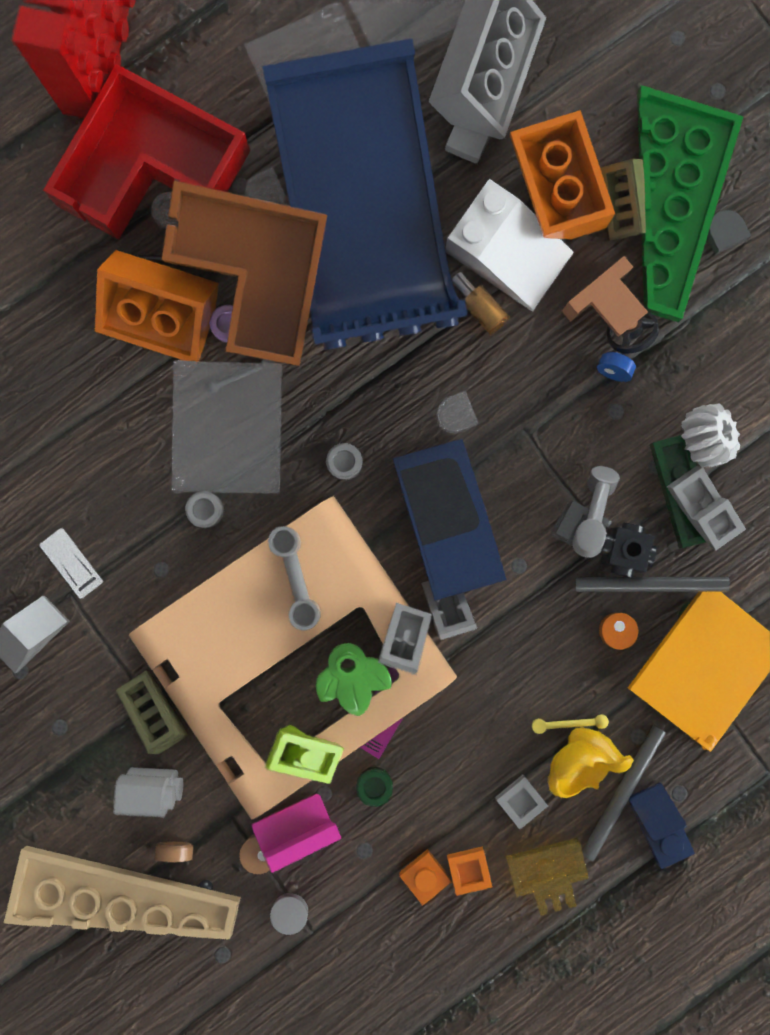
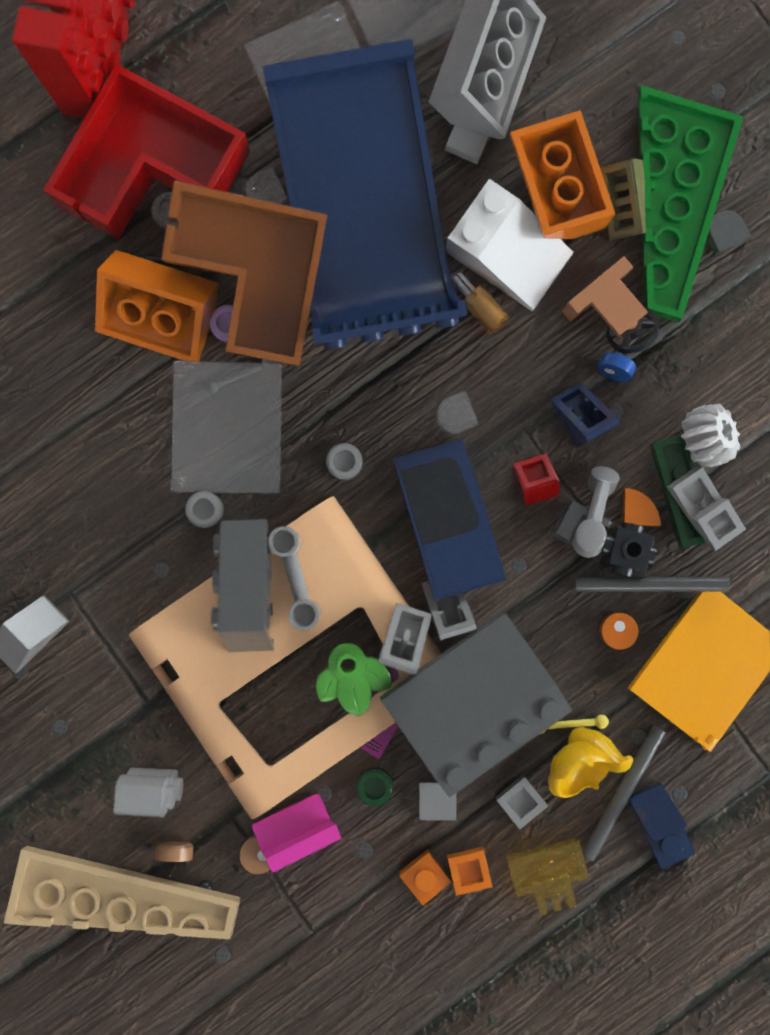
clear sticker [40,528,103,599] -> none
olive slope [116,670,188,754] -> none
lime slope [265,725,344,784] -> none
light grey tile [270,893,308,935] -> none
none -> dark grey wedge [211,519,274,652]
none -> dark grey slope [380,611,573,798]
none -> light grey tile [419,780,456,820]
none -> red slope [512,453,559,505]
none -> dark blue slope [550,382,620,448]
none -> orange tile [621,488,661,527]

